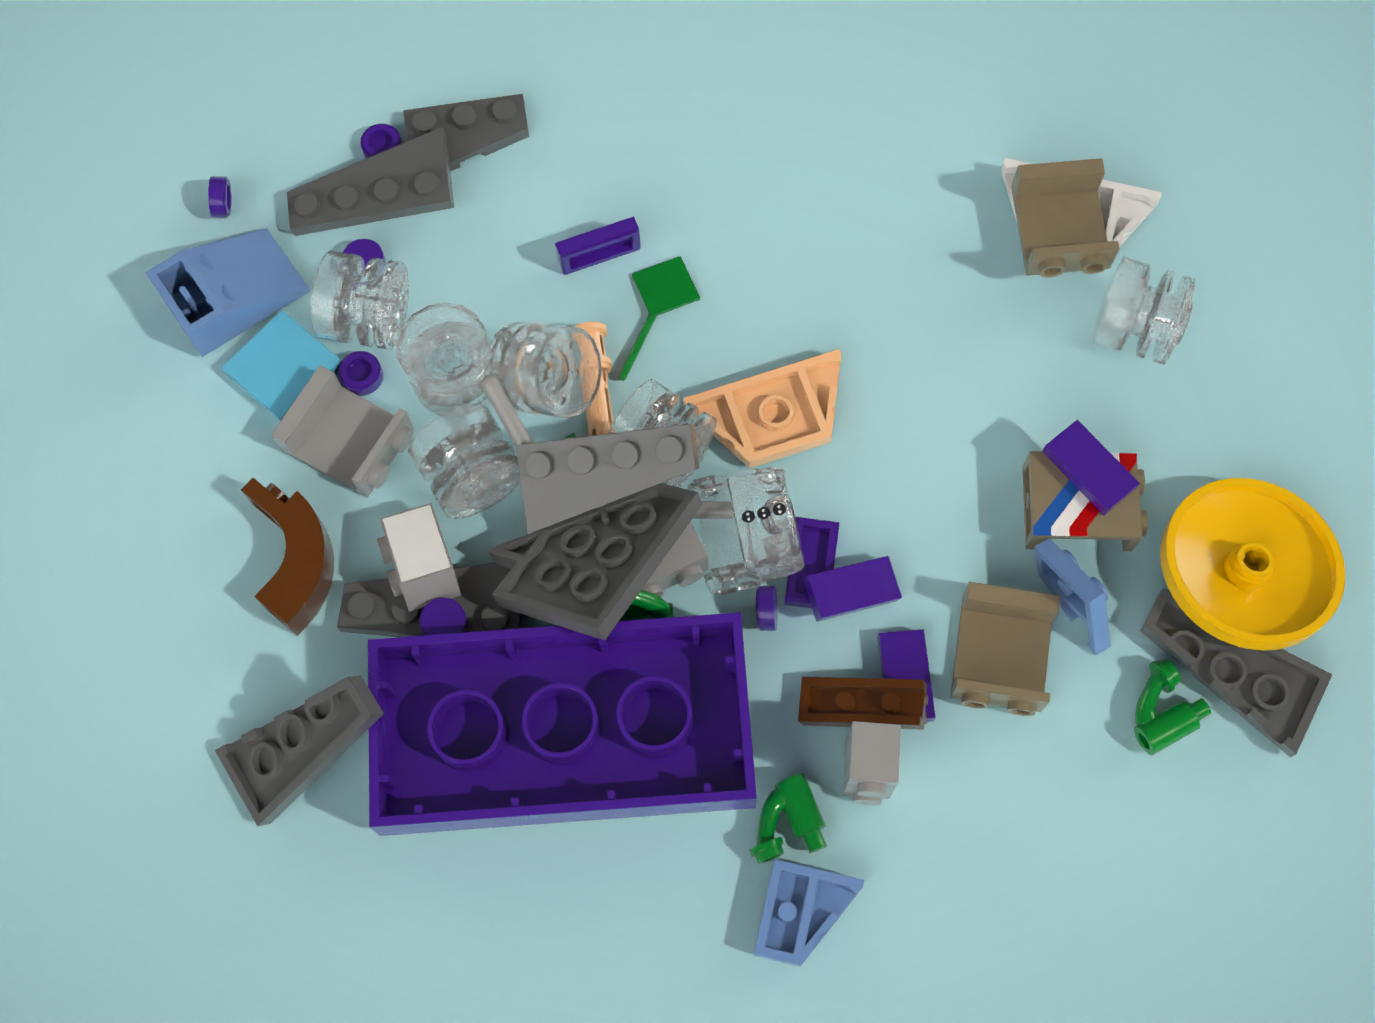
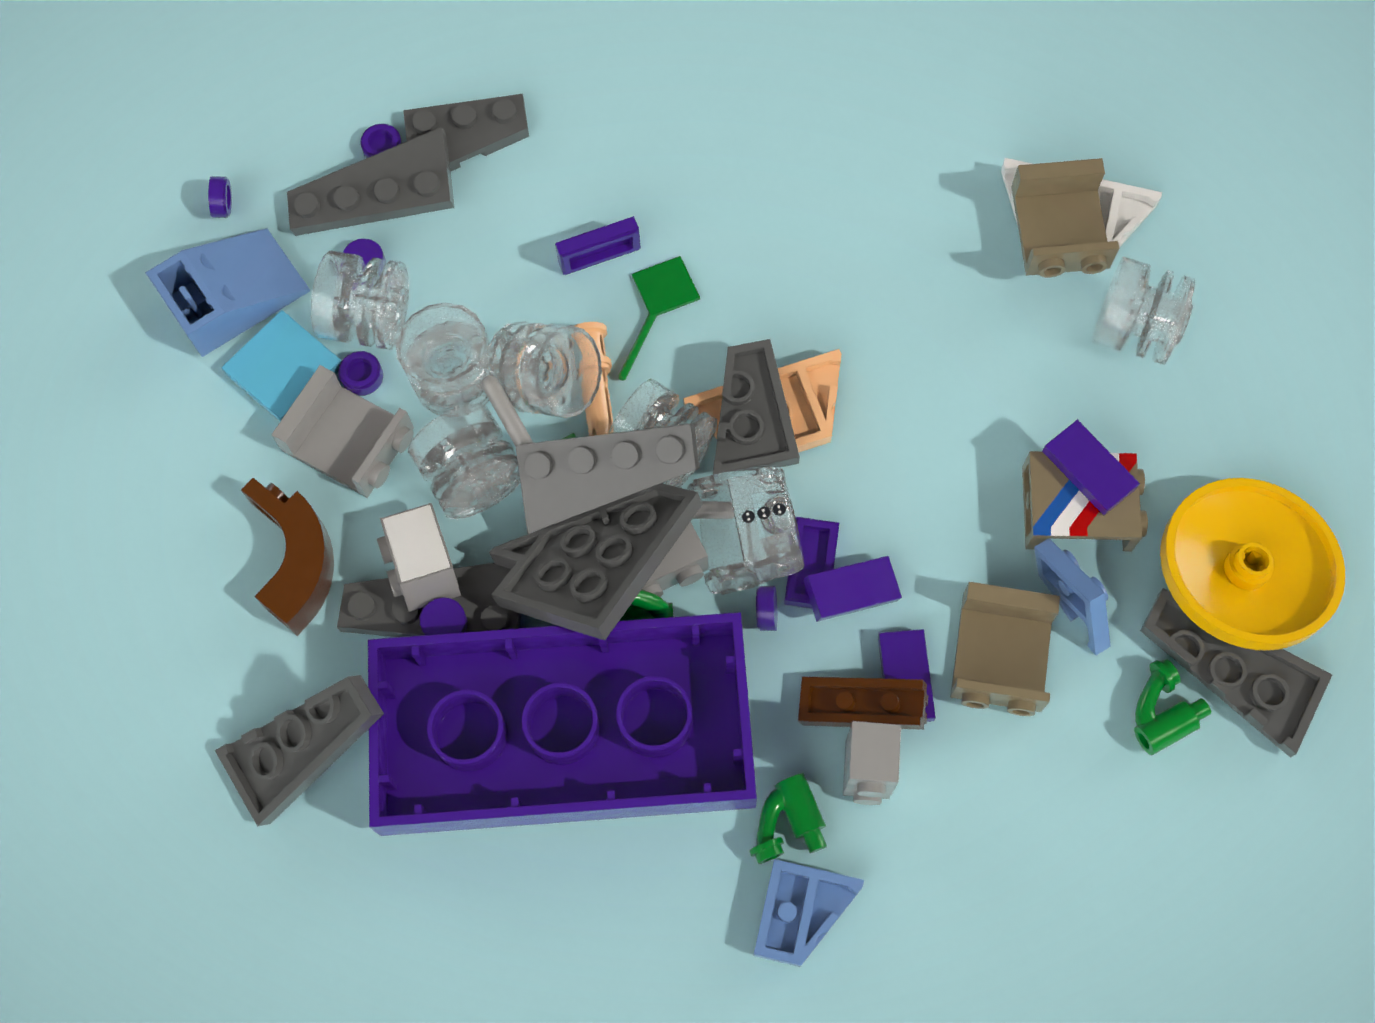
none -> dark grey wing [713,339,800,481]

